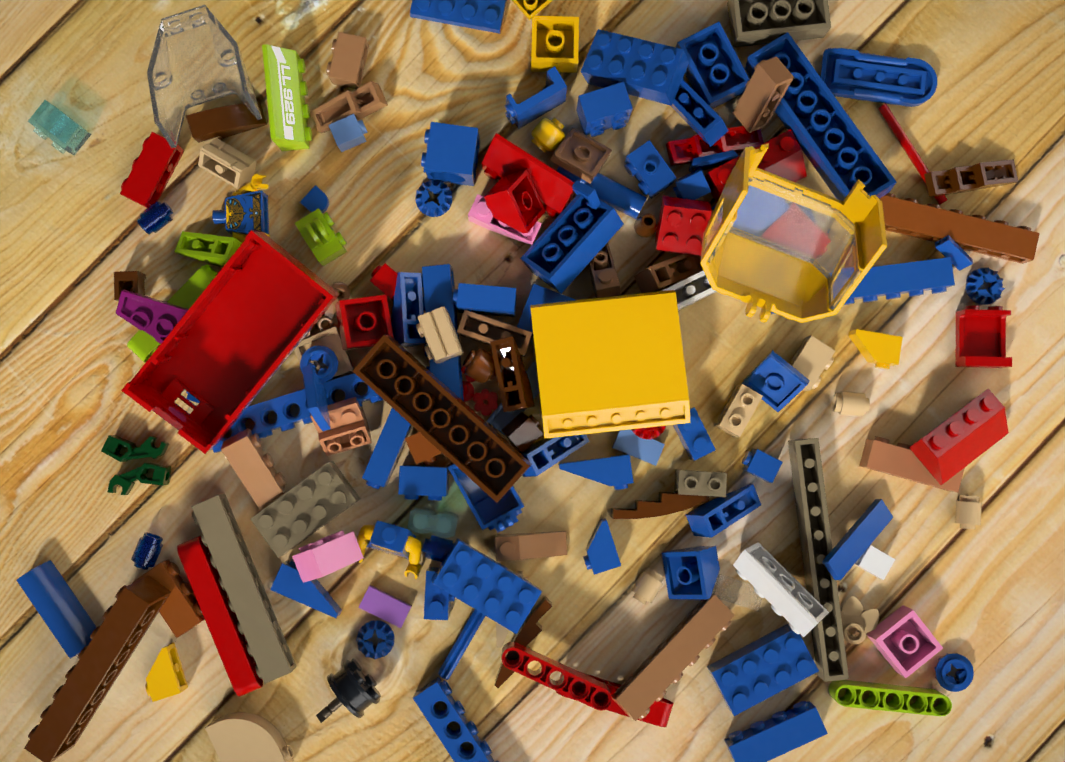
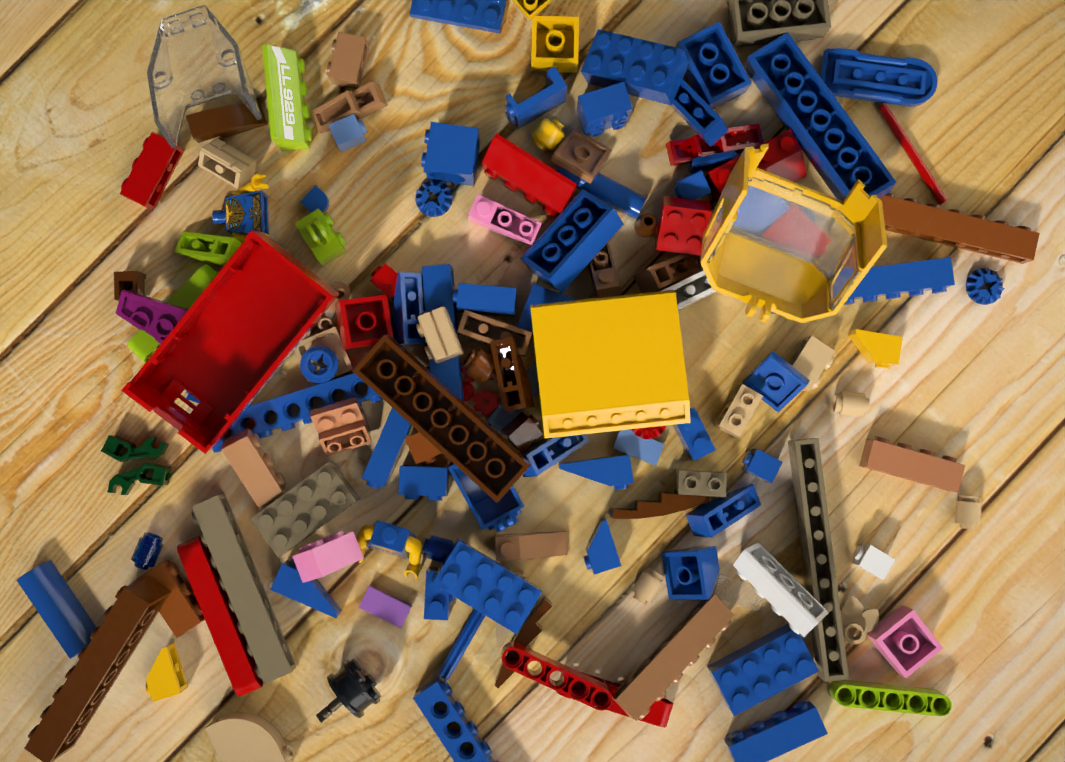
clear light blue brick [28,100,91,156] -> none
clear blue brick [137,201,174,235] -> none
blue tile [302,365,331,431] -> none
blue gear [356,620,395,659] -> none
clear light blue brick [407,507,459,538] -> none
red slope [484,169,545,234] -> none
blue tile [572,180,601,210] -> none
blue brick [624,140,677,199] -> none
medium nougat brick [733,57,794,133] -> none
blue tile [822,499,893,580] -> none
red slope [909,389,1009,485] -> none
reddish brown slope [924,159,1019,197] -> none
blue gear [934,653,974,692] -> none
blue piece [935,235,973,271] -> none
red panel [955,305,1012,368] -> none

